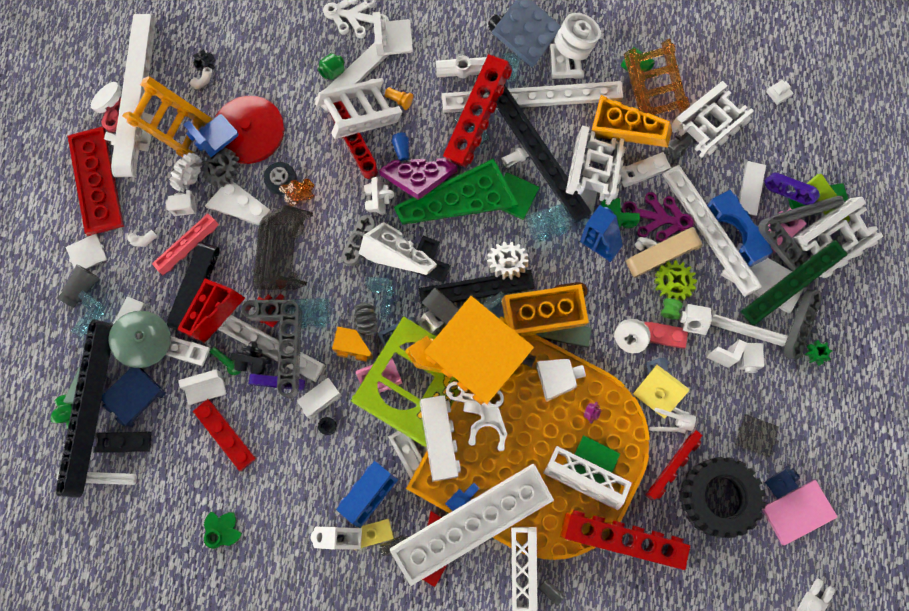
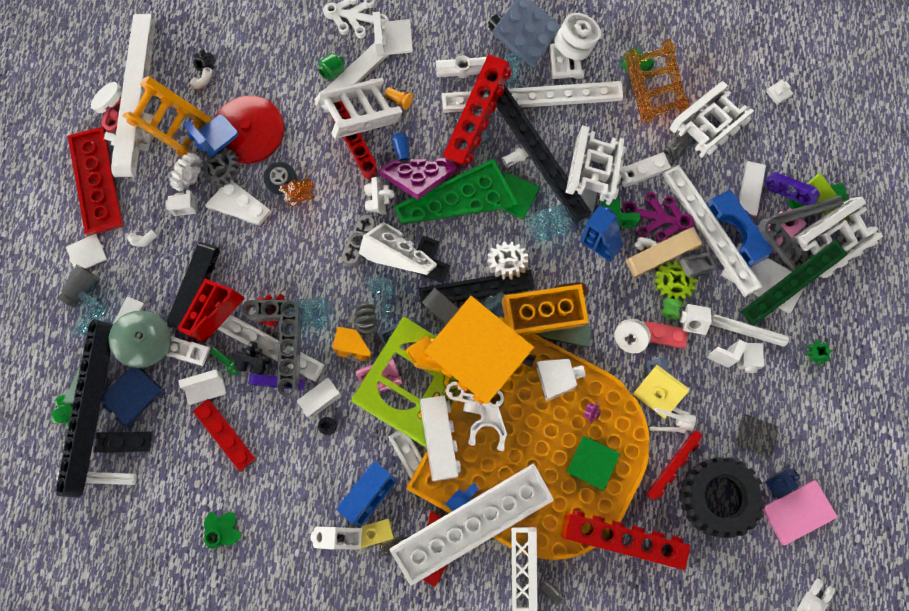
coral plate [152,213,219,275] -> none
clear smoke windscreen [253,205,313,291] -> none
white tile [418,311,444,335] -> none
white fence [543,446,632,510] -> none
light orange wedge [592,95,672,147] -> none
dark grey beam [784,290,822,359] -> none
none -> flat silver tile [679,252,717,278]

